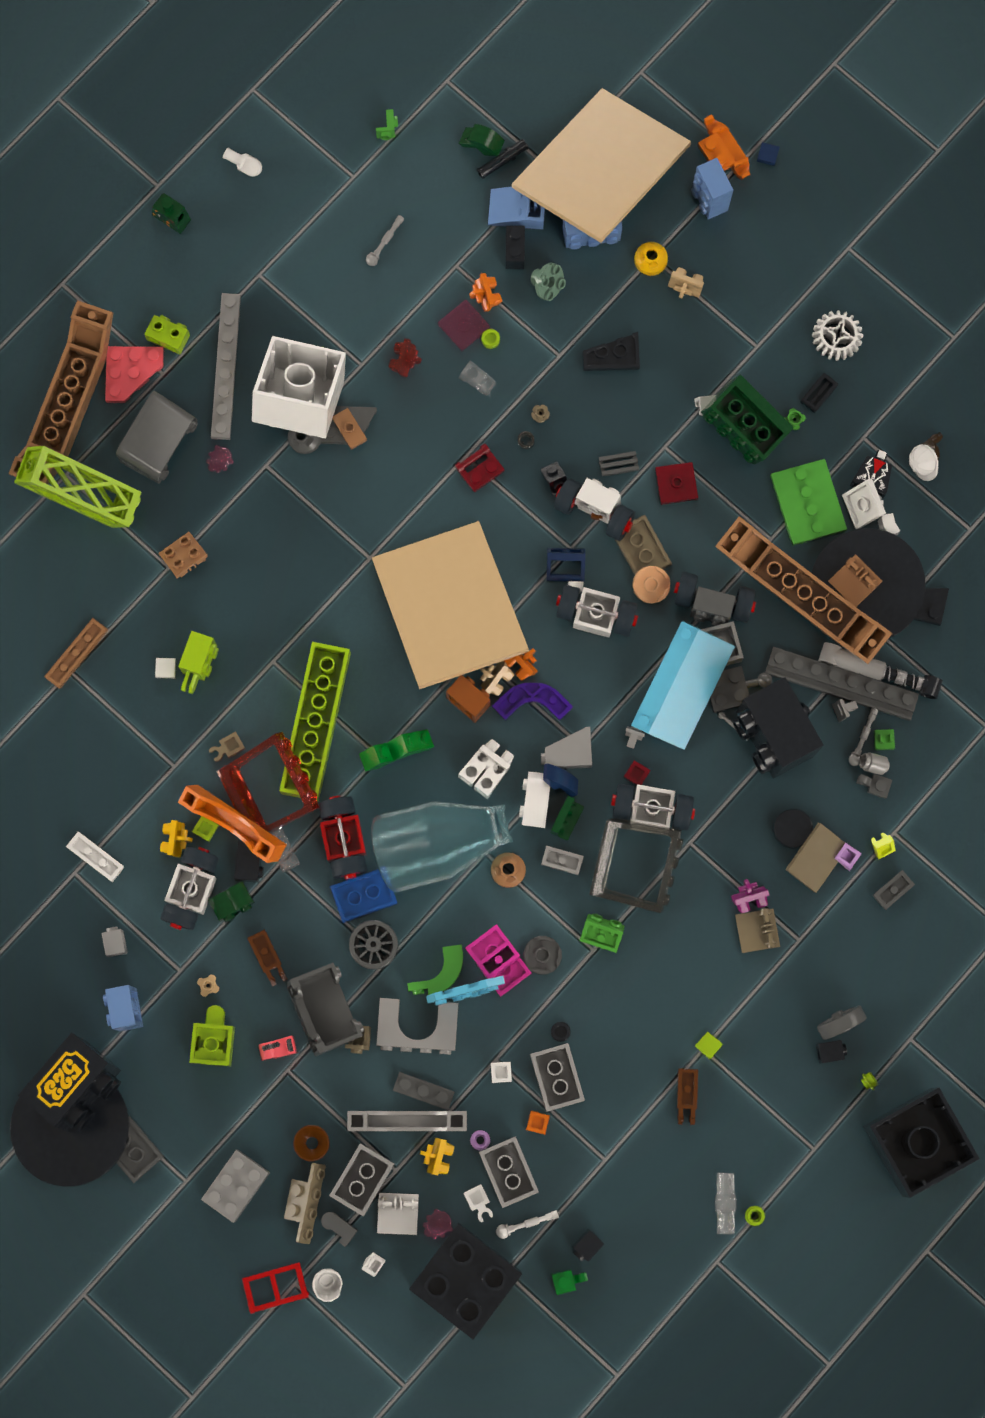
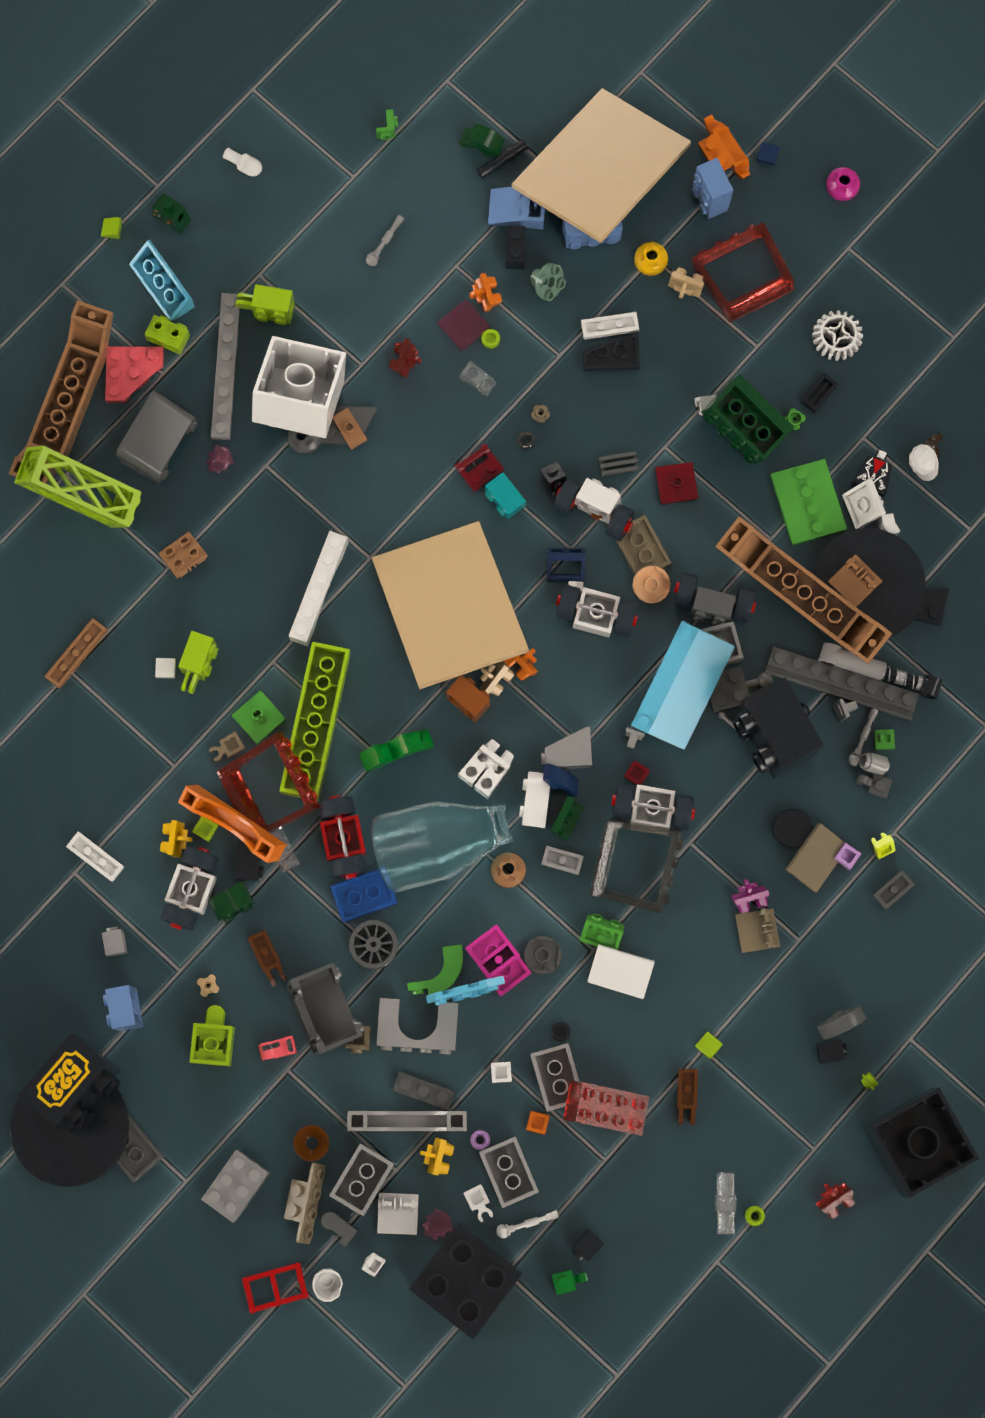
dark purple plate [492,682,573,721] -> none
none -> lime slope [101,217,122,239]
none -> medium azure slope [129,240,195,322]
none -> bright green tile [232,690,286,744]
none -> lime brick [235,284,295,325]
none -> white arch [289,531,348,647]
none -> teal brick [484,473,526,519]
none -> clear red brick [563,1081,649,1136]
none -> white plate [581,312,639,340]
none -> white tile [587,944,655,999]
none -> clear red windscreen [692,222,794,323]
none -> clear red hips [816,1183,855,1219]
none -> dark pink piece [826,167,860,201]

